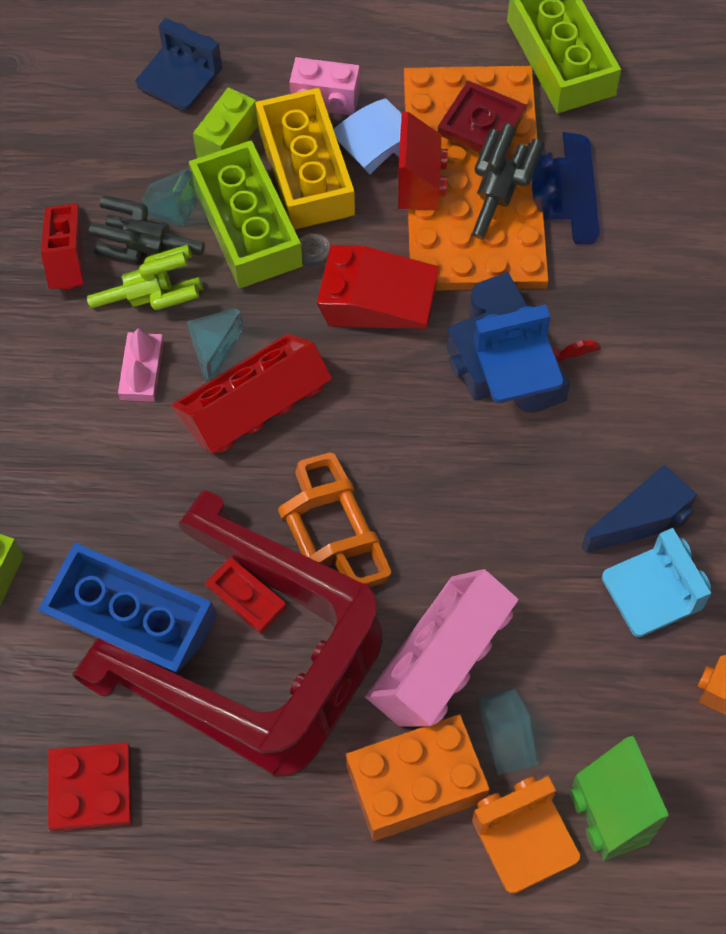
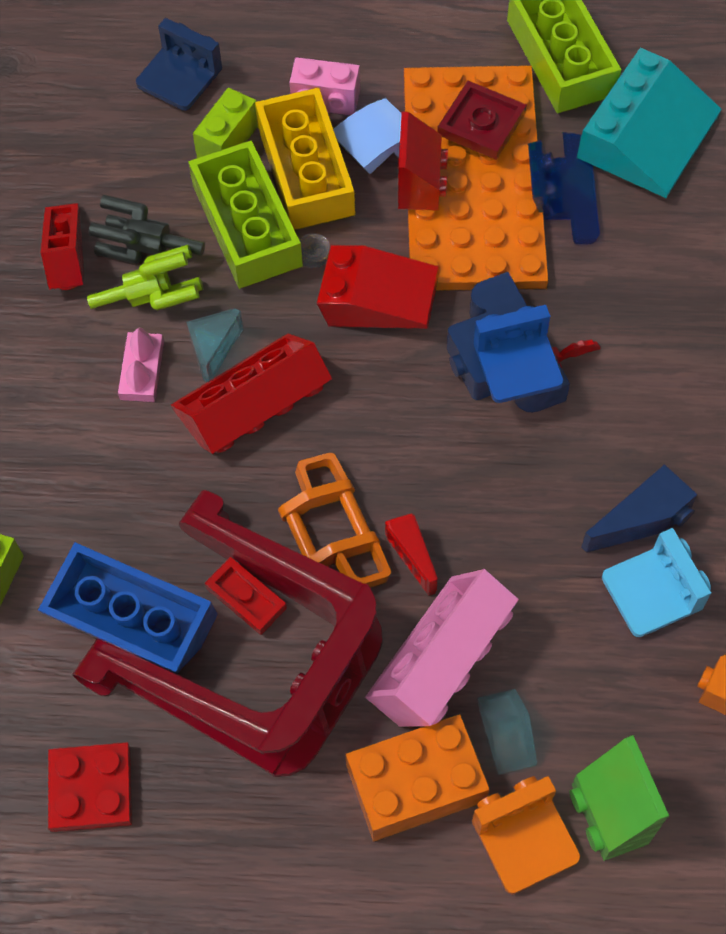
clear light blue slope [140,169,197,227] -> none
pearl dark grey plant [471,123,545,240] -> none
none -> red slope [385,513,438,596]
none -> teal slope [577,48,722,198]

